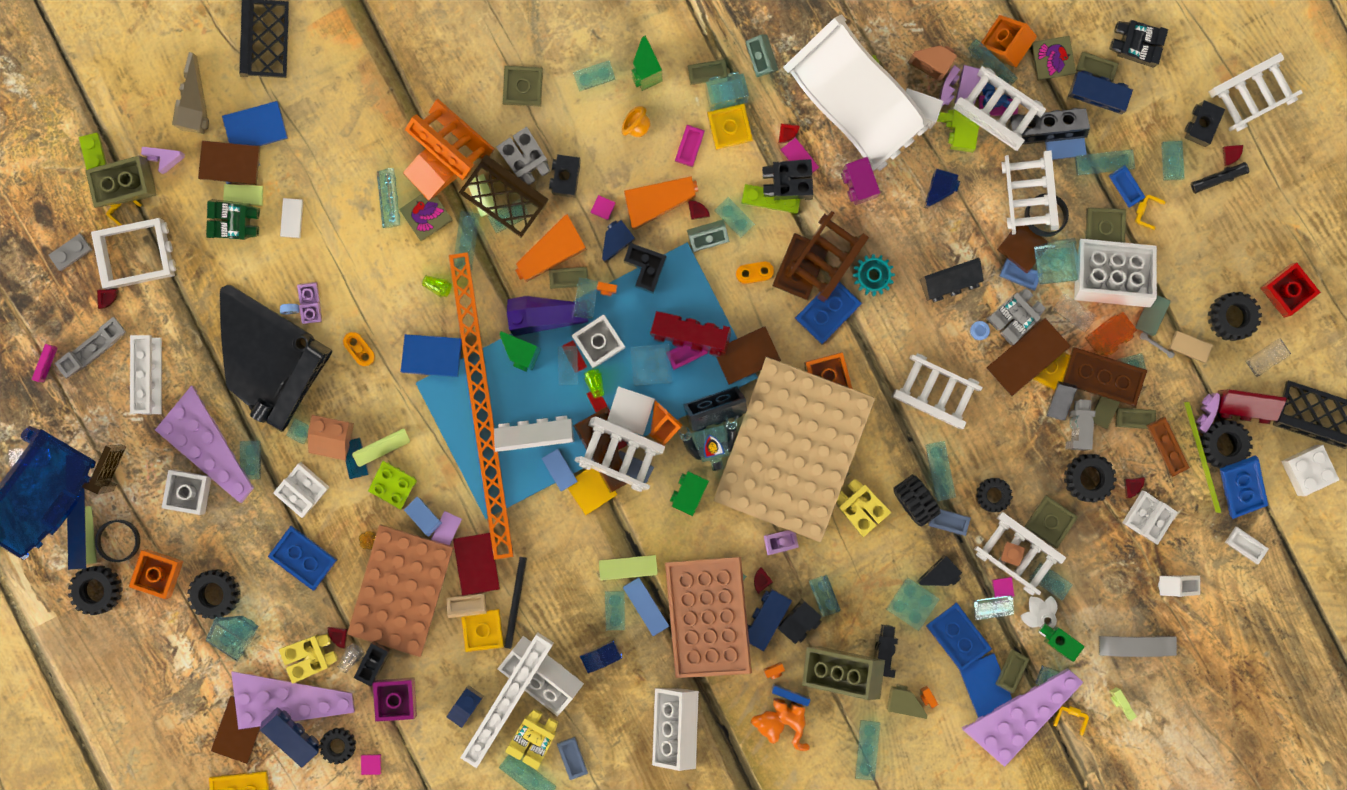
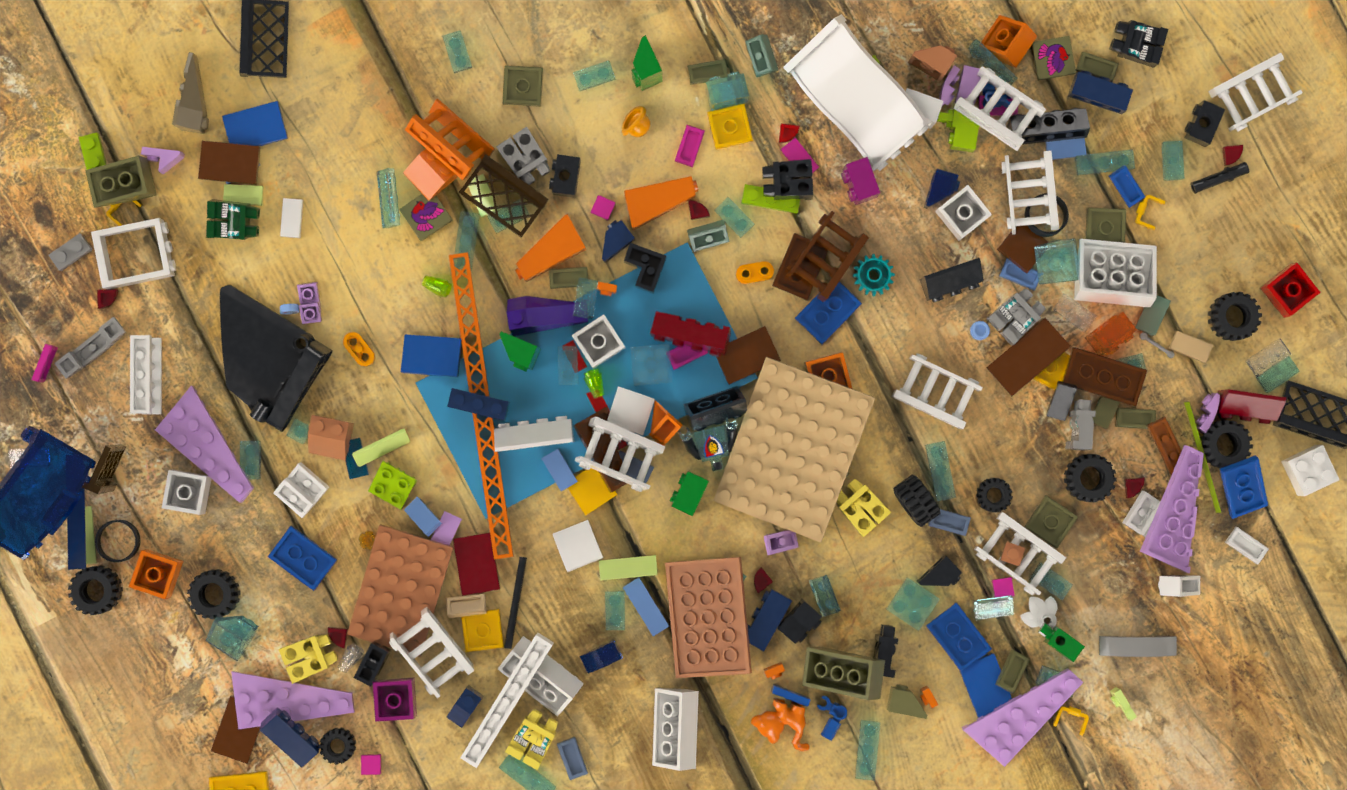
none -> white fence [389,607,474,698]
none -> clear light blue plate [442,30,472,73]
none -> dark blue brick [447,388,510,421]
none -> white slope [553,520,603,572]
none -> blue bar [817,695,847,741]
none -> white brick [935,185,992,241]
none -> lavender wing [1140,445,1204,574]
none -> clear light blue tile [1256,356,1300,393]

